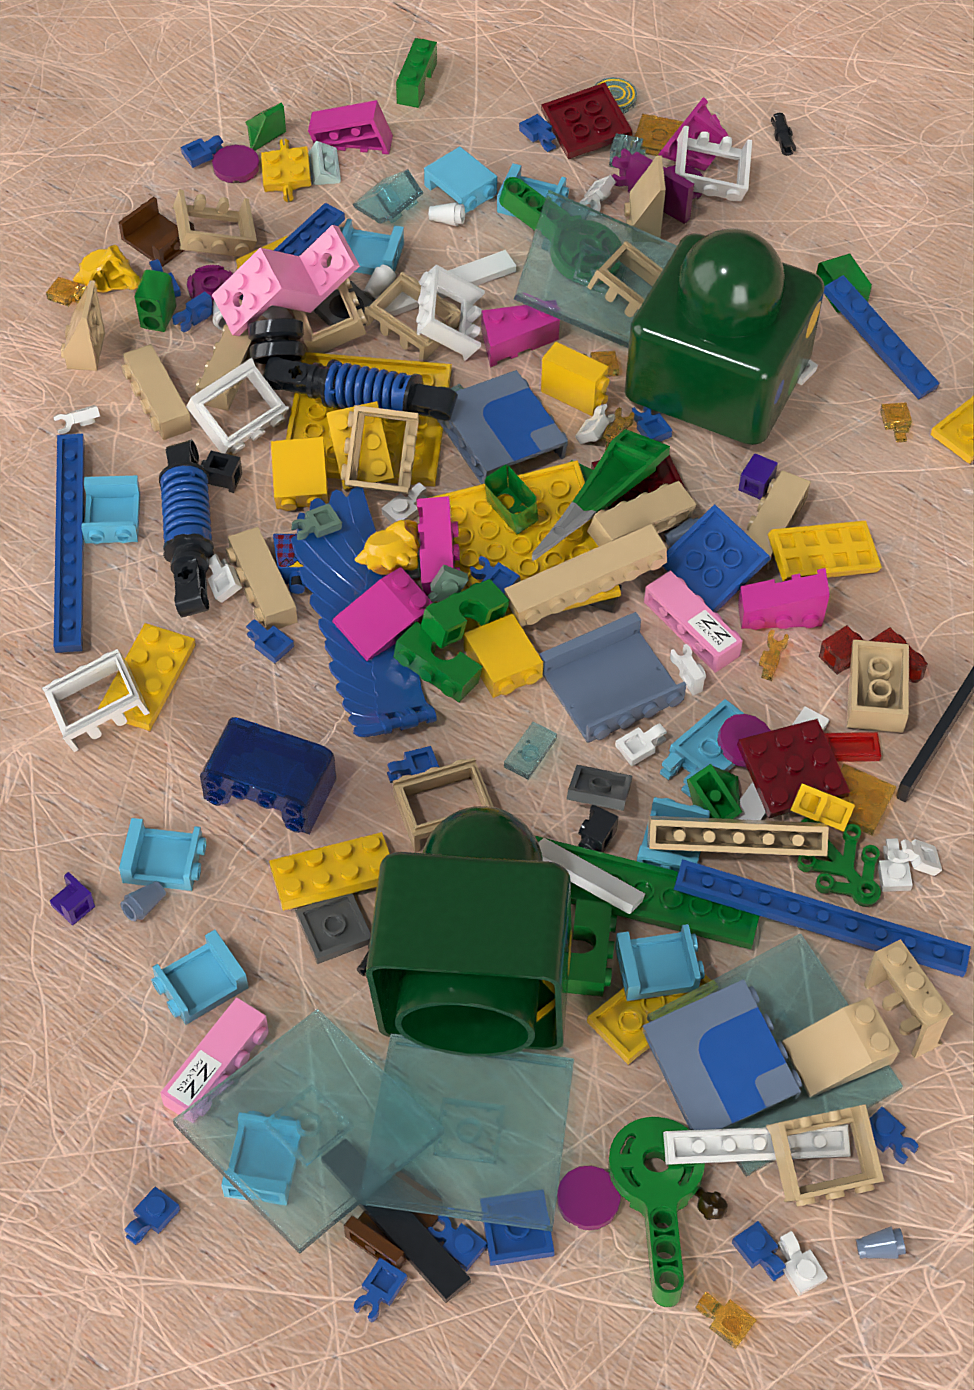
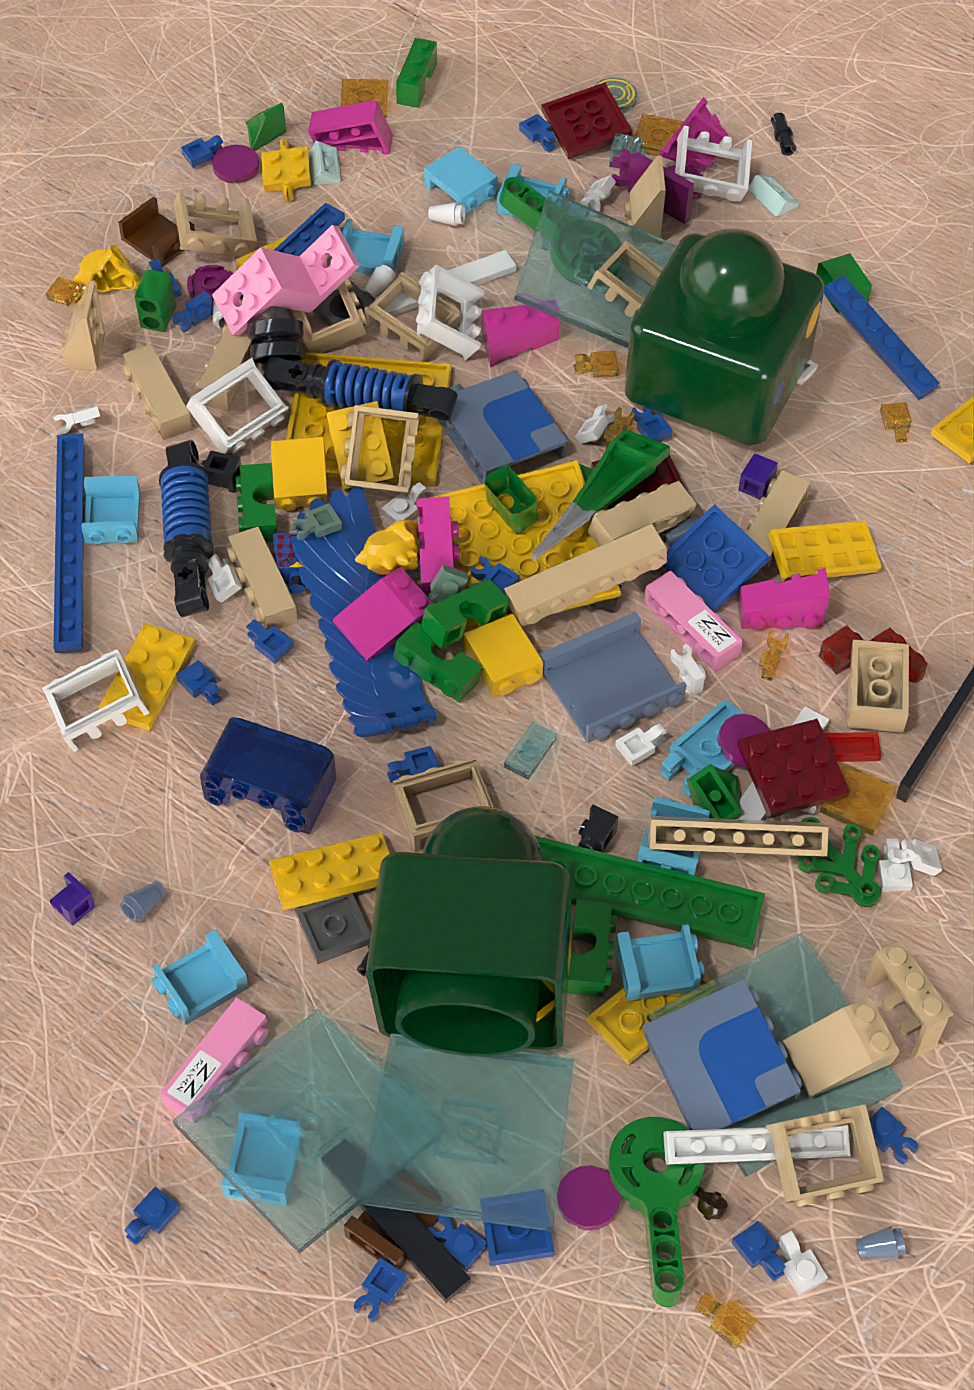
medium azure panel [119,818,207,891] -> none
clear light blue slope [352,169,423,224] -> none
white tile [539,838,645,914] -> none
yellow brick [541,342,610,416] -> none
dark grey tile [566,765,632,811] -> none
blue plate [673,859,971,977] -> none
yellow slope [791,783,855,832] -> none
none -> blue plate [176,660,221,705]
none -> green arch [236,463,277,542]
none -> clear yellow plate [341,79,388,118]
none -> light aqua slope [748,175,799,216]

